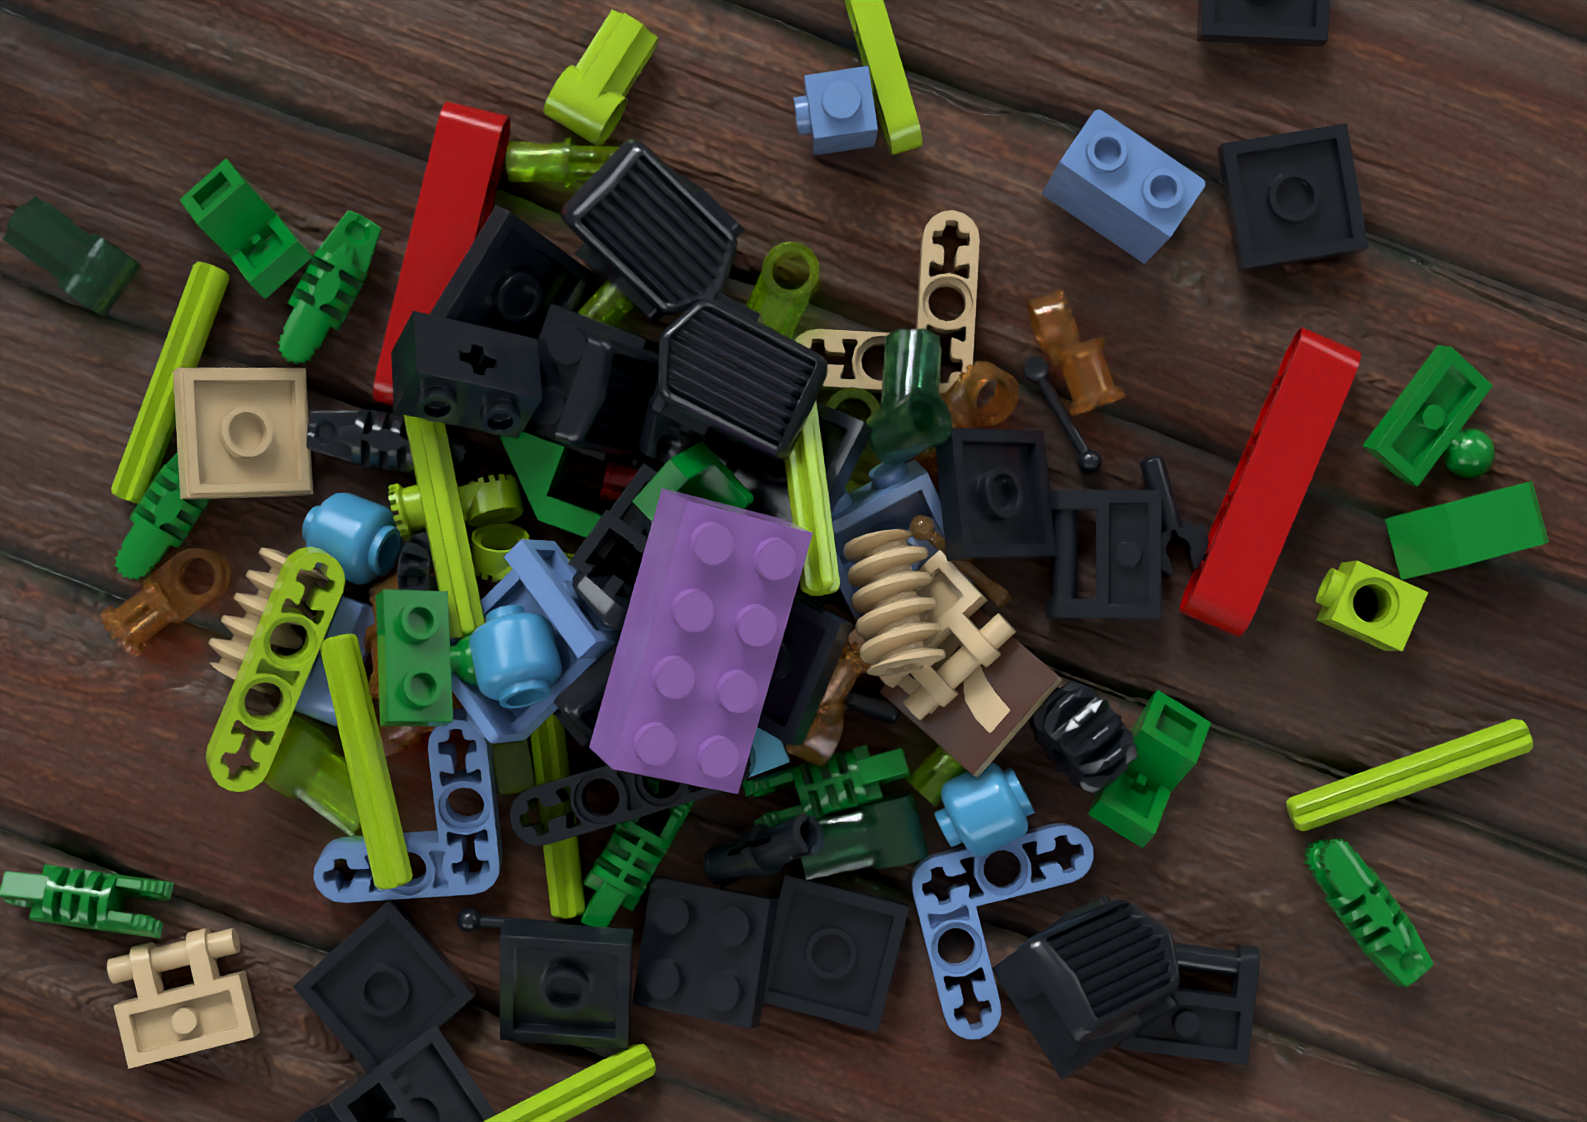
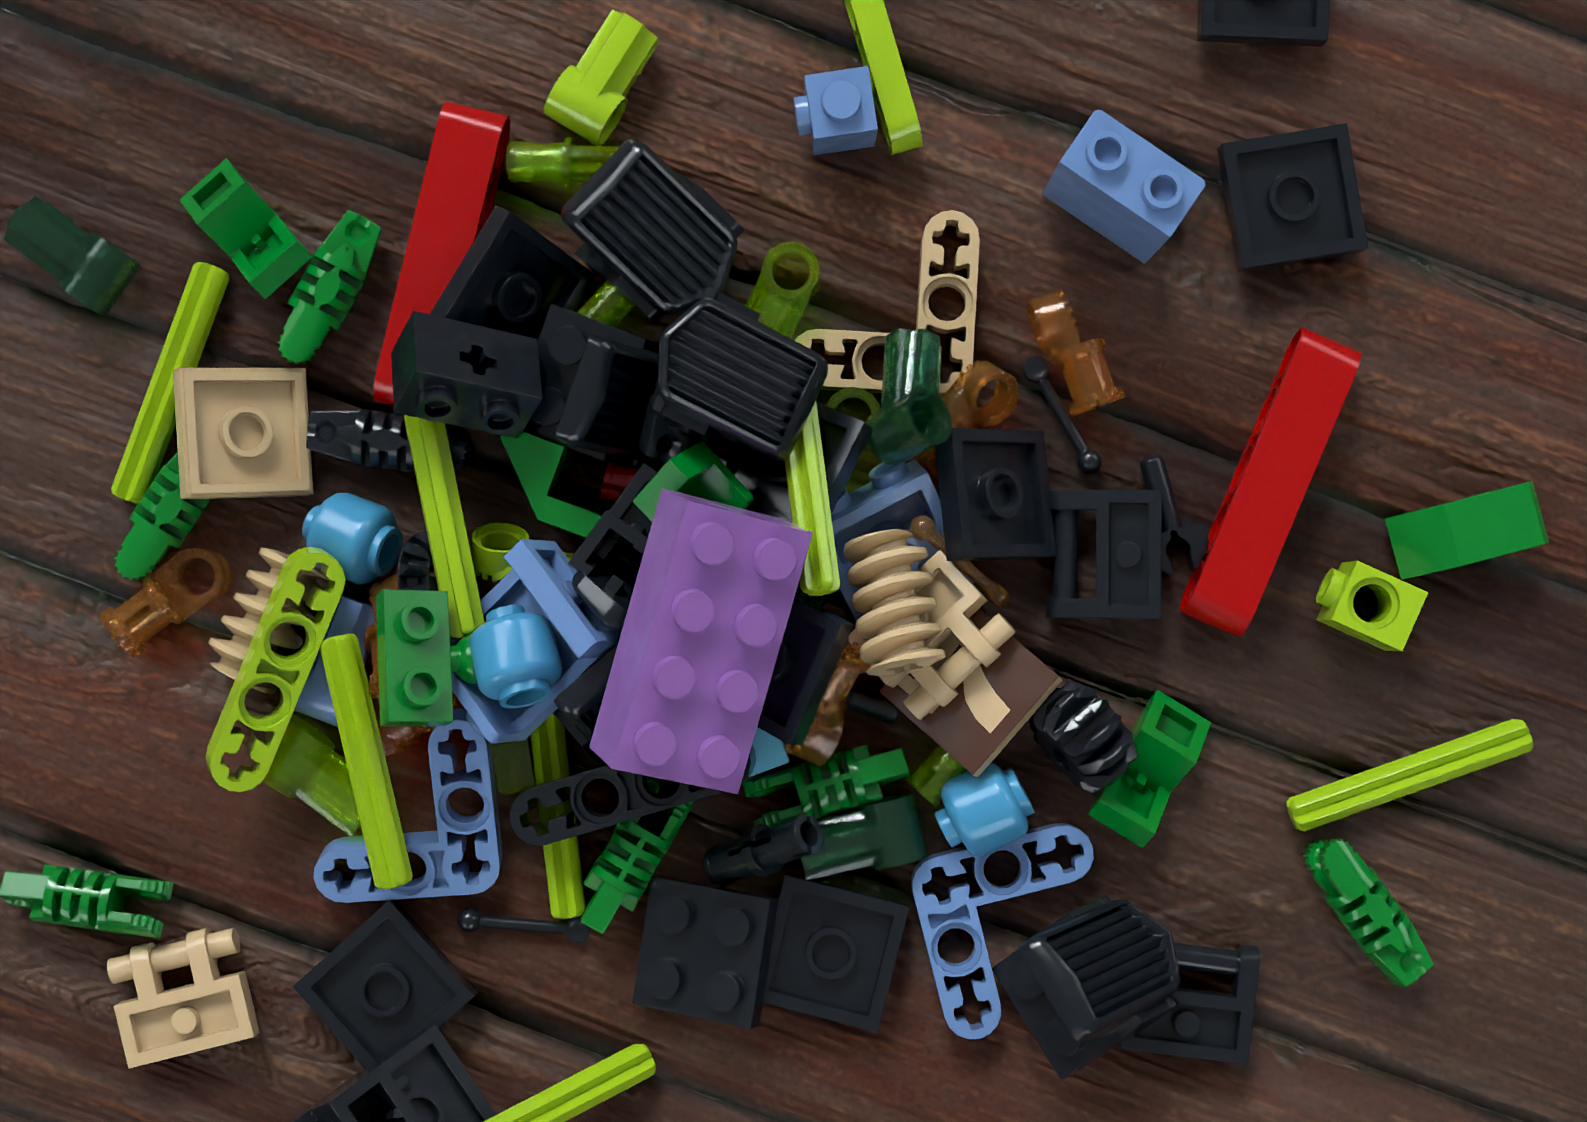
lime connector [388,474,524,540] -> none
black plate [500,920,634,1050] -> none
green plate [1362,345,1495,487] -> none

